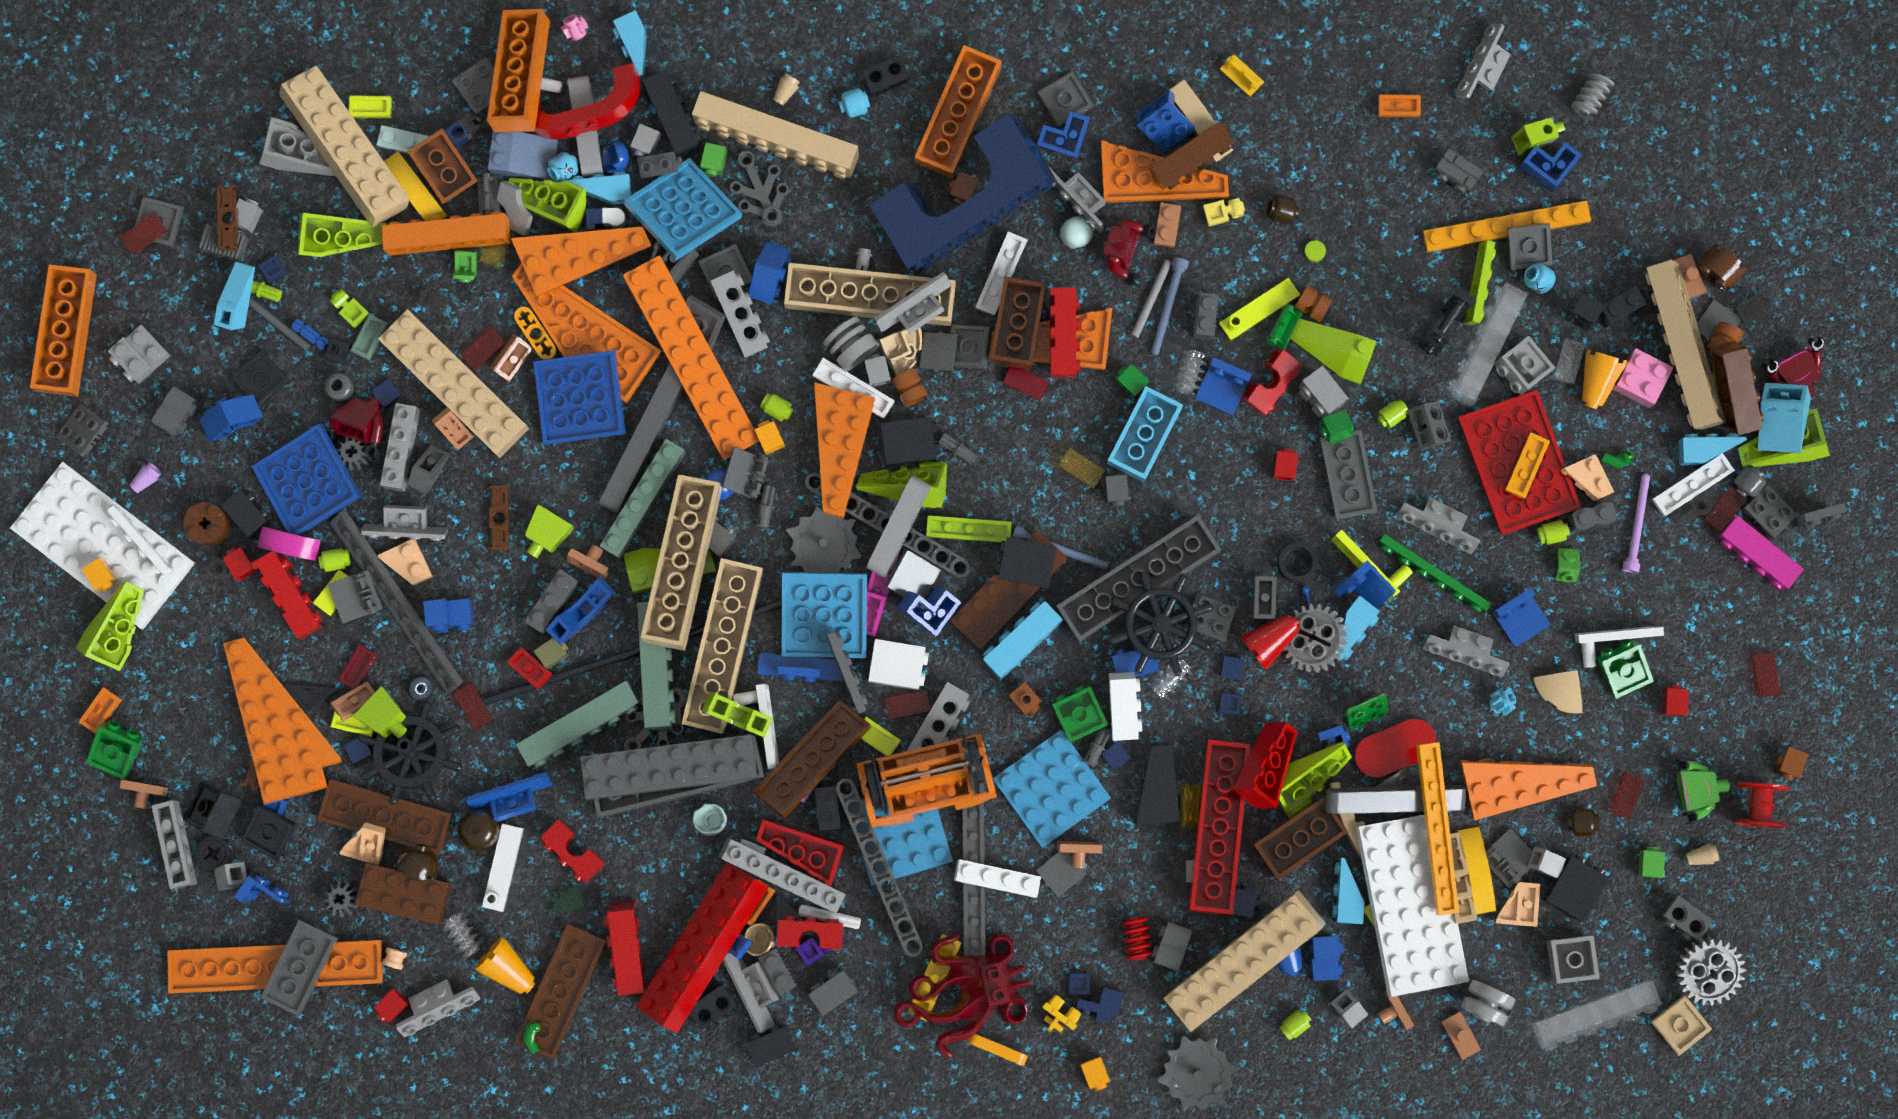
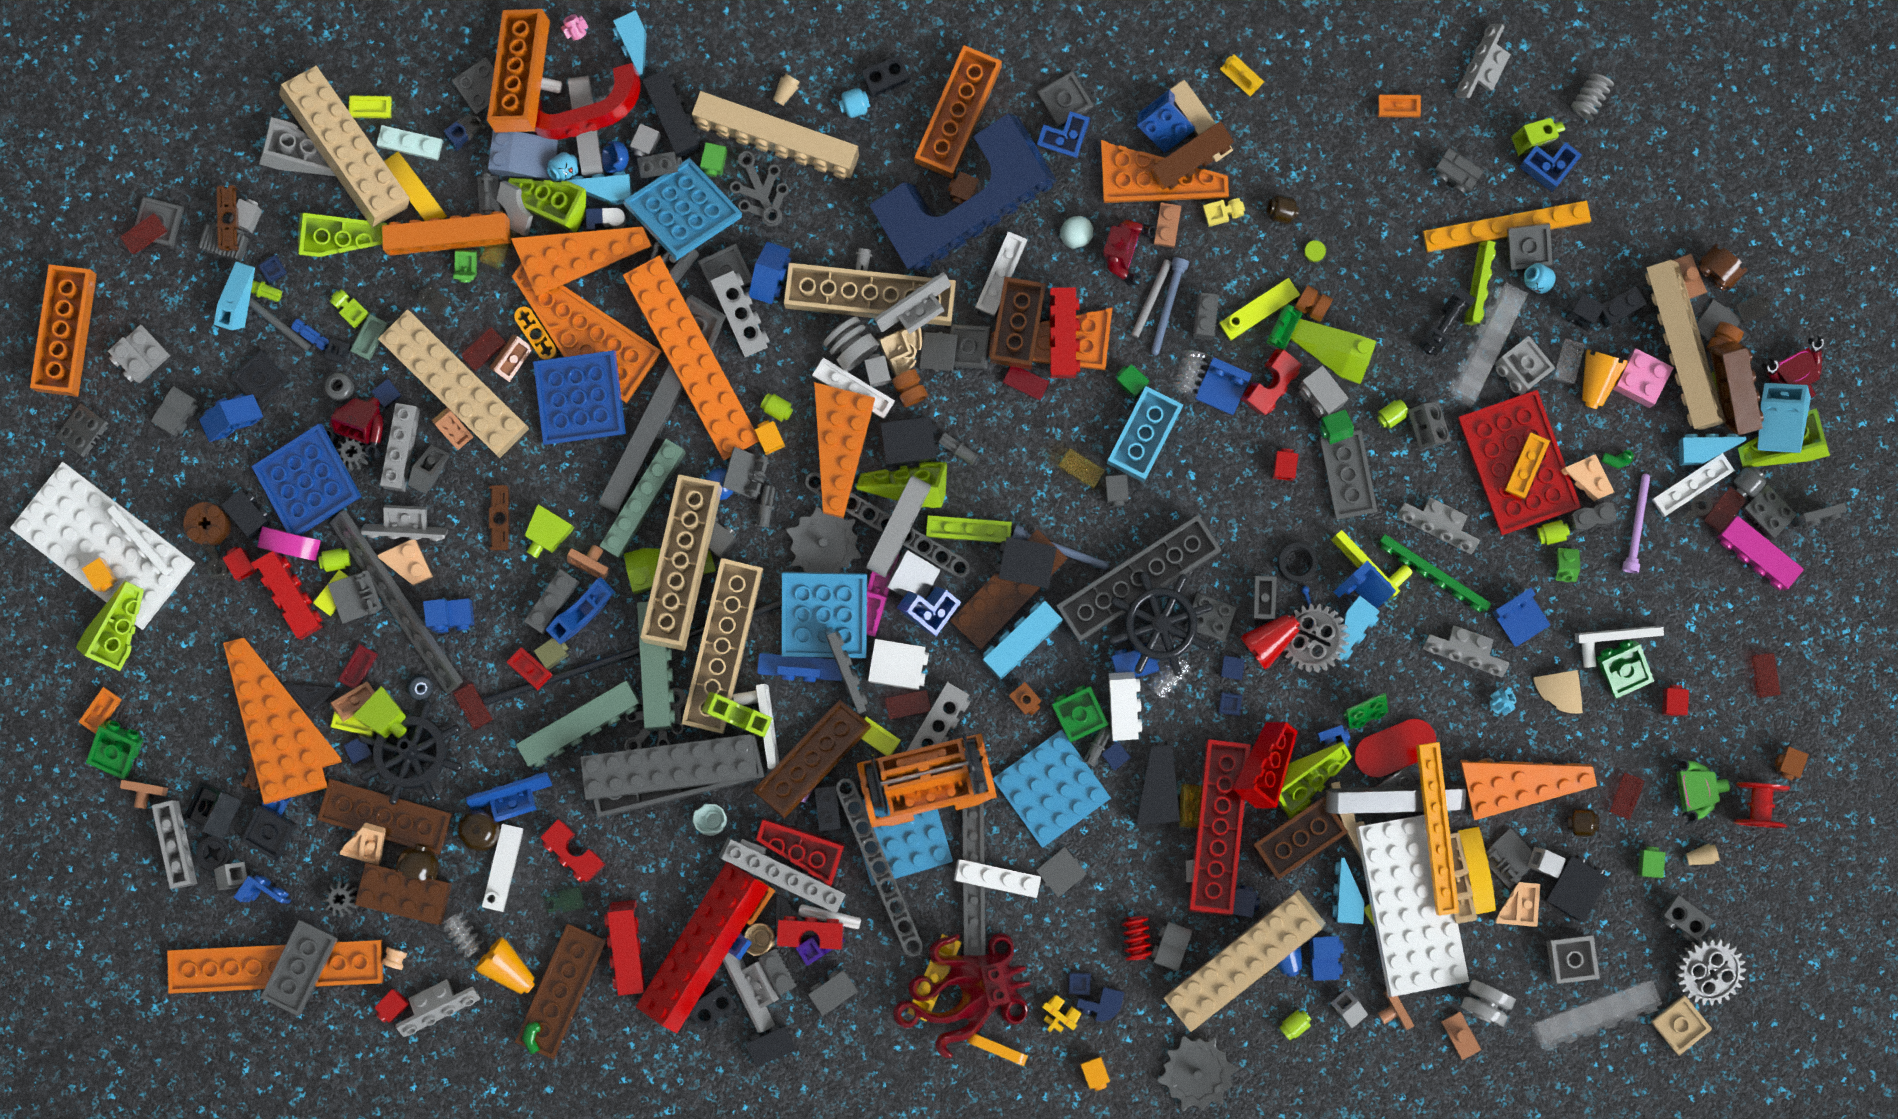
lavender cone [130,462,161,493] -> none
dark orange brick [407,129,478,204] -> none
light grey bracket [1049,167,1106,233] -> none
nougat tile [1057,841,1102,868] -> none

